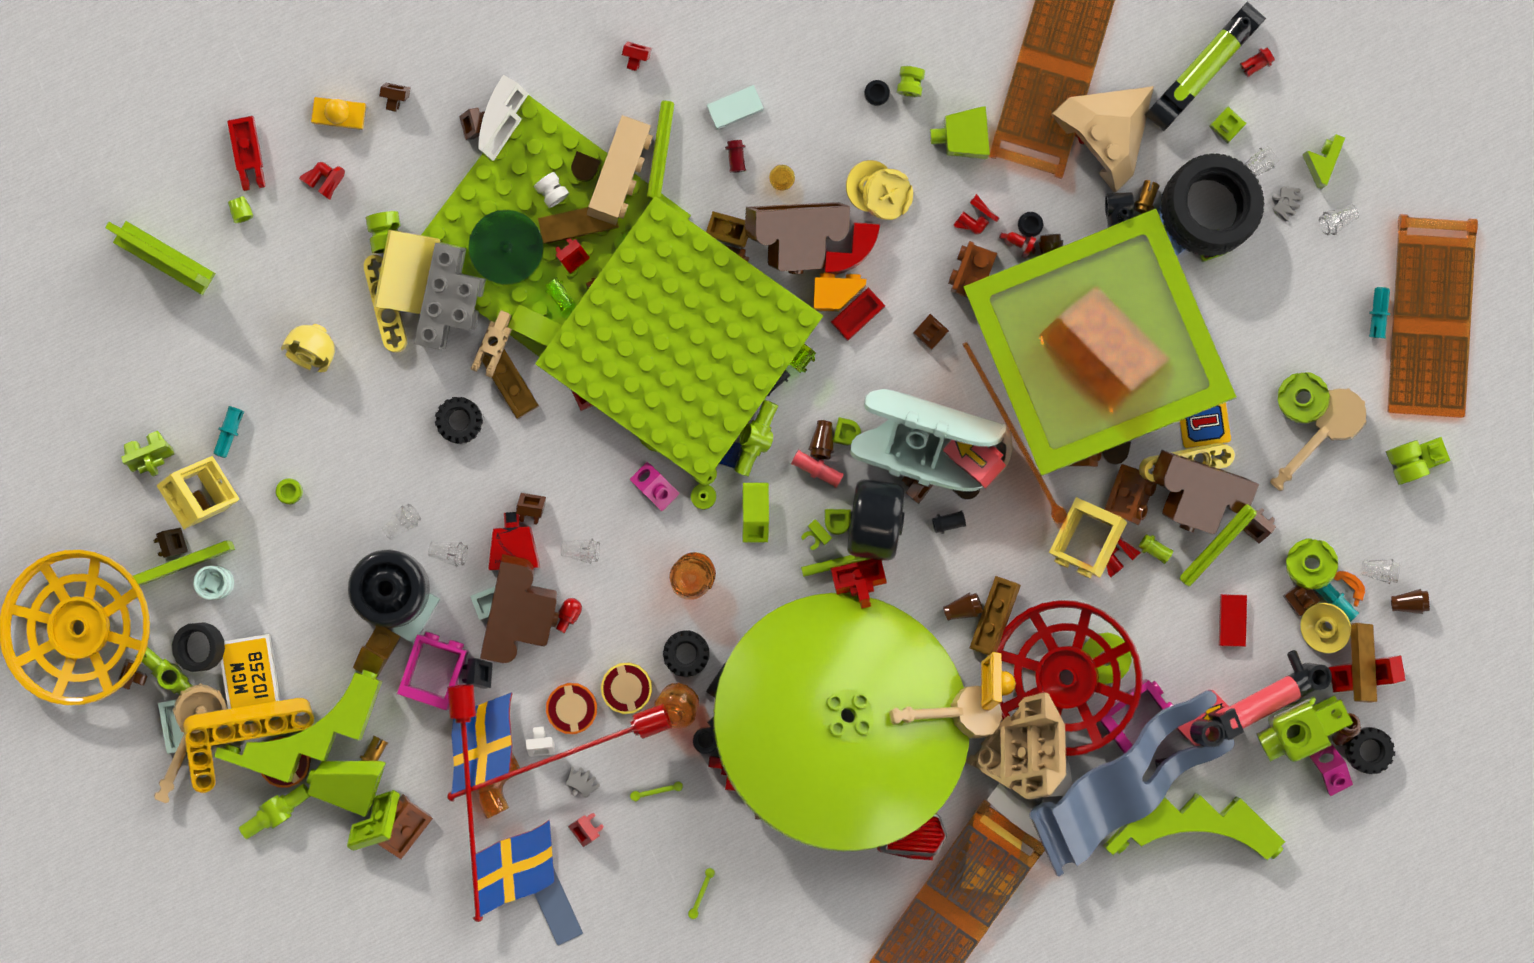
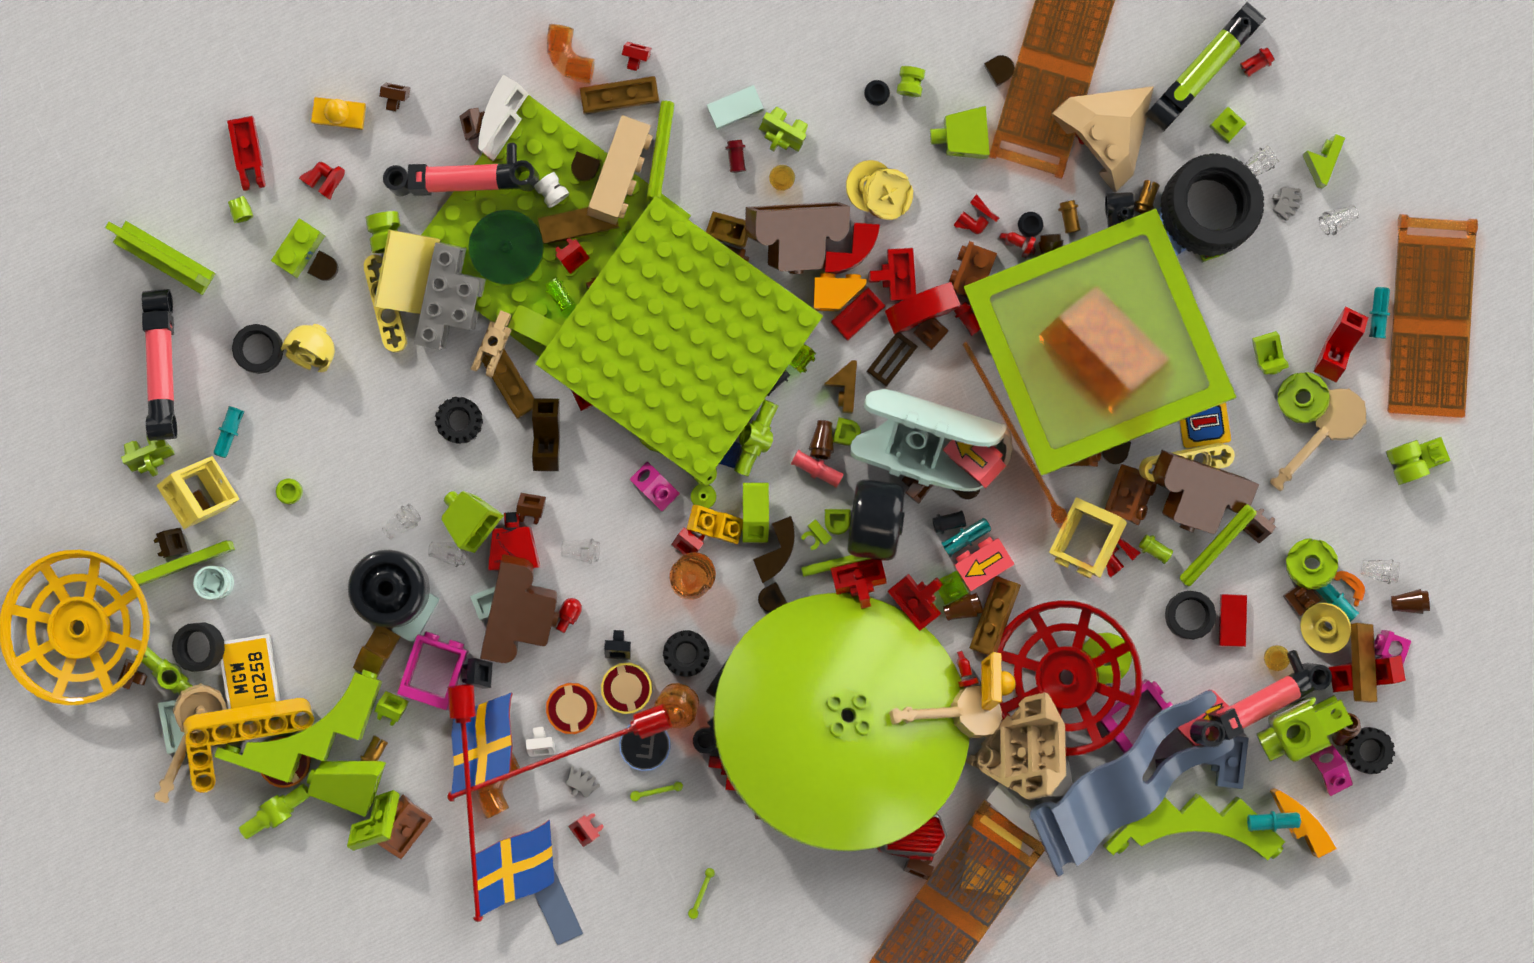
none -> piece [142,289,178,441]
none -> black tyre [232,324,284,374]
none -> lime brick [271,218,325,278]
none -> dark brown tile [307,250,339,281]
none -> lime tile [374,691,409,726]
none -> piece [383,143,540,196]
none -> lime torso [441,491,504,553]
none -> dark brown brick [532,398,560,471]
none -> clear orange cylinder [547,24,595,84]
none -> pearl gold tile [580,76,659,114]
none -> black tile [604,630,631,660]
none -> black tile [619,724,671,771]
none -> red tile [671,527,705,560]
none -> yellow slope [686,505,743,544]
none -> dark brown brick [753,516,795,583]
none -> dark brown tile [758,582,787,612]
none -> lime hips [759,107,808,152]
none -> pearl gold slope [824,360,857,414]
none -> dark brown tile [866,333,918,387]
none -> red hinge [868,248,916,301]
none -> red brick [885,282,961,334]
none -> red hinge [887,574,943,631]
none -> reddish brown tile [903,856,934,880]
none -> clear neon green tile [938,570,968,605]
none -> teal axle [941,518,991,557]
none -> coral brick [953,537,1015,592]
none -> red pin [954,302,981,336]
none -> red piece [957,651,979,687]
none -> dark brown tile [984,55,1014,87]
none -> pearl gold pin [1058,200,1081,234]
none -> black tyre [1165,591,1216,640]
none -> sand blue hinge [1203,736,1249,789]
none -> teal axle [1247,811,1301,832]
none -> lime bracket [1252,331,1289,375]
none -> clear yellow plate [1264,645,1290,671]
none -> light orange slope [1270,788,1337,858]
none -> red brick [1313,306,1369,383]
none -> dark pink bracket [1374,630,1411,664]

